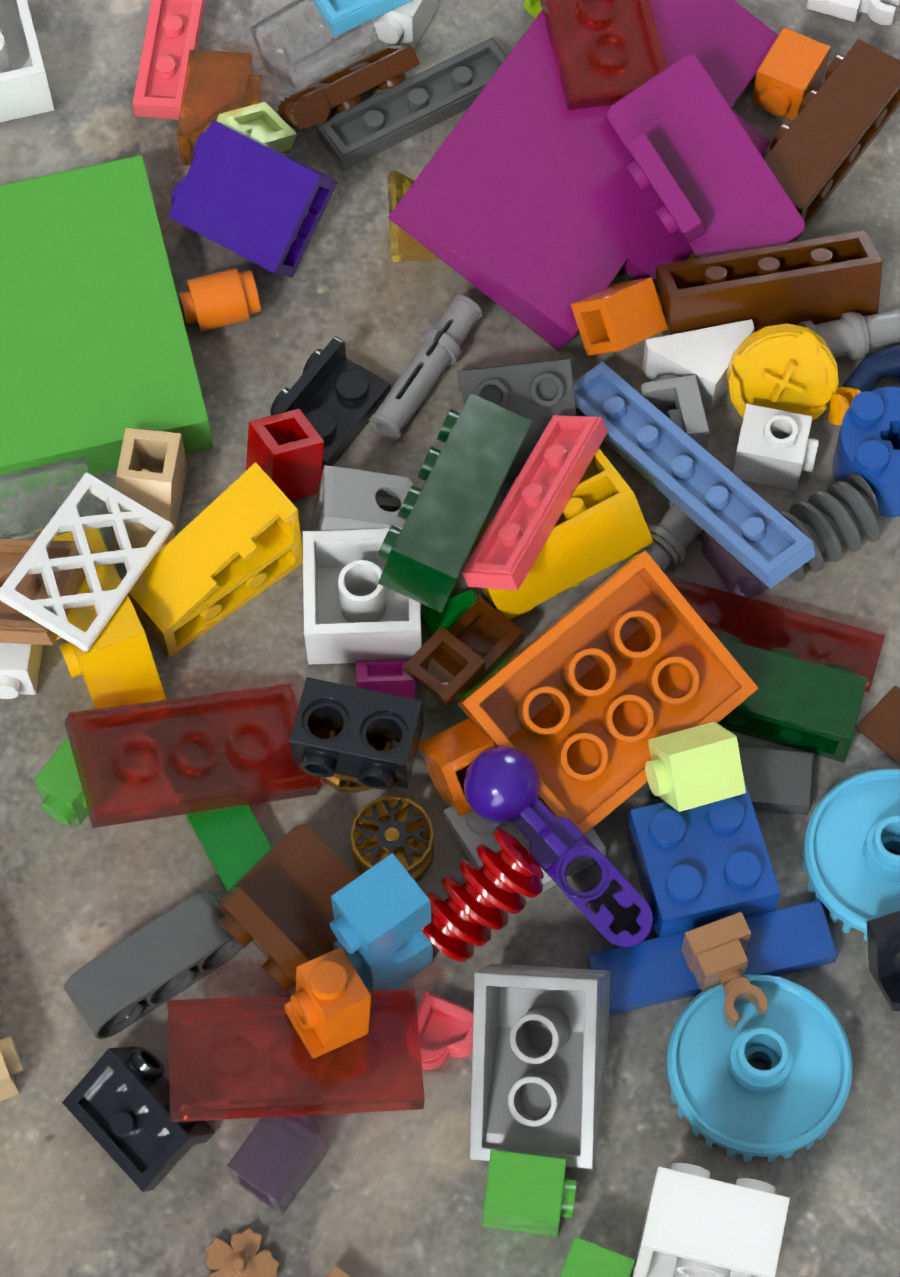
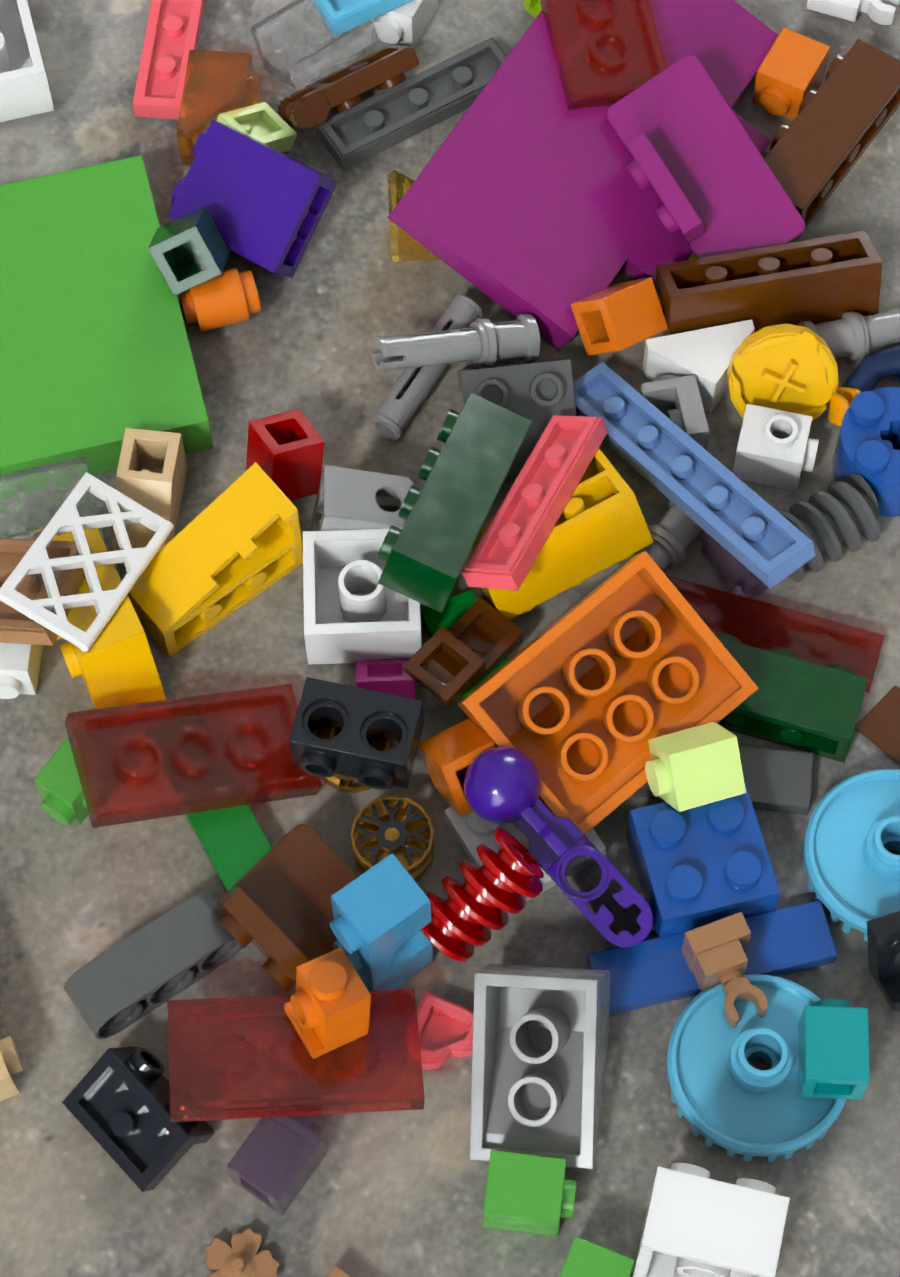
black bracket [270,336,391,470] -> none
none -> dark green brick [148,206,230,296]
none -> light grey pin [372,313,540,372]
none -> teal brick [798,999,870,1100]

